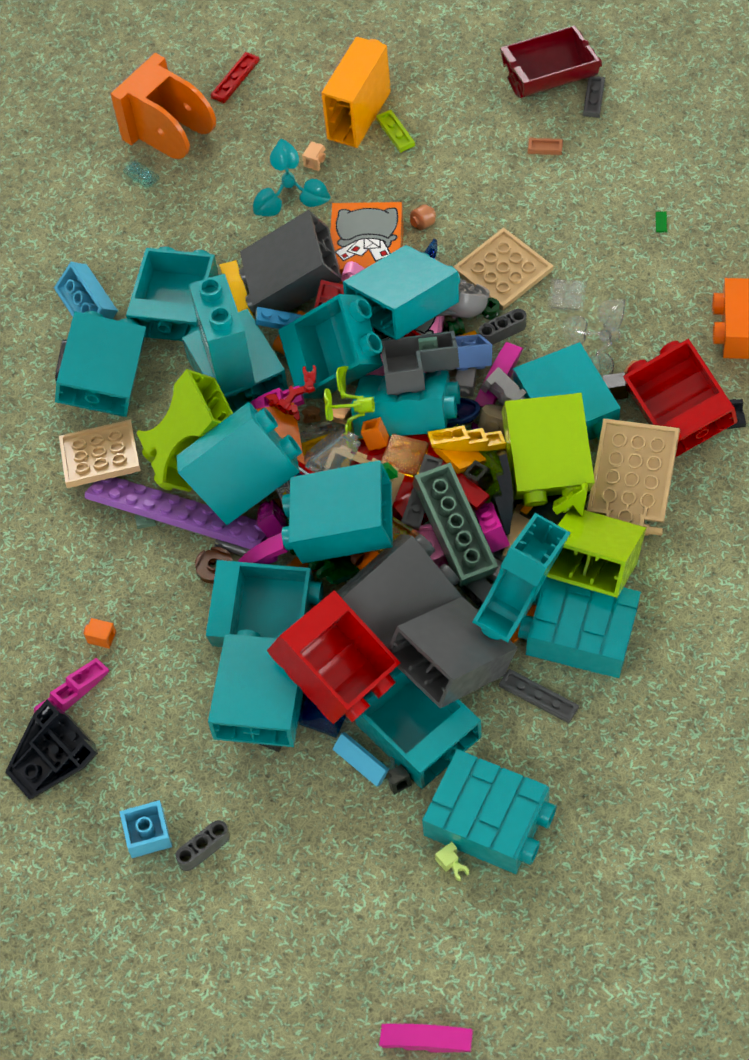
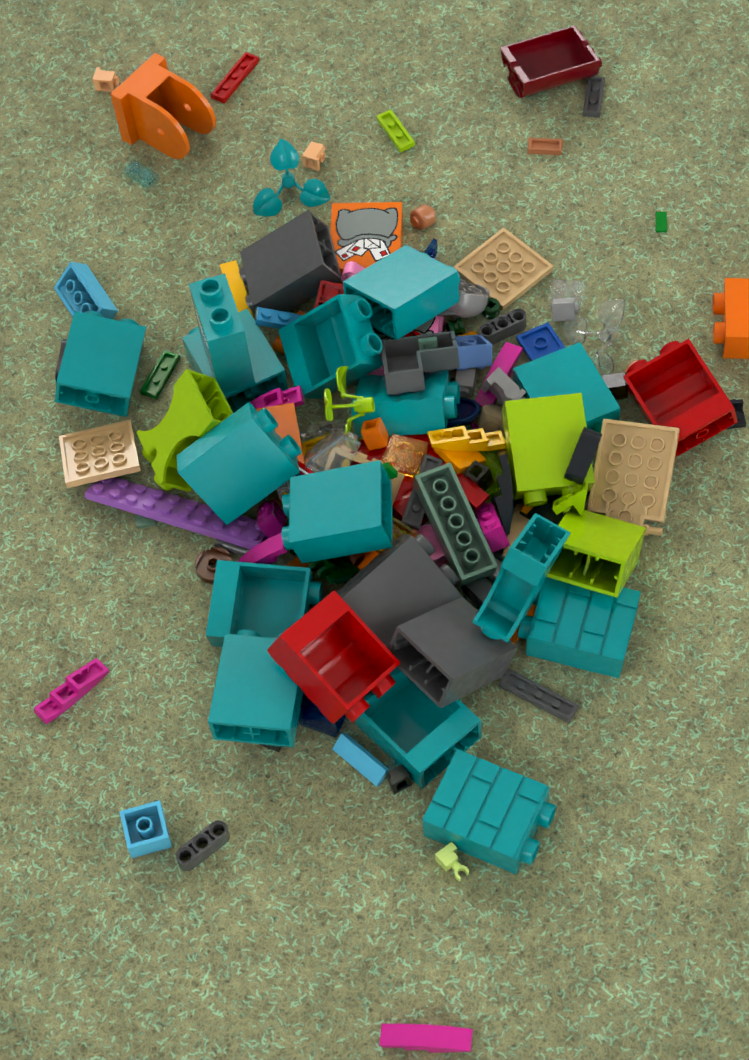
black wedge [5,699,98,800] -> none
orange brick [84,618,116,649] -> none
teal brick [126,246,219,341] -> none
red piece [266,365,317,421] -> none
medium nougat plate [302,406,321,423] -> none
light orange brick [321,36,391,148] -> none
light nougat slope [331,407,353,425] -> none
none -> light nougat brick [93,67,120,92]
none -> green tile [140,350,180,399]
none -> blue plate [516,322,565,361]
none -> light grey brick [552,298,579,321]
none -> black beam [564,427,602,485]

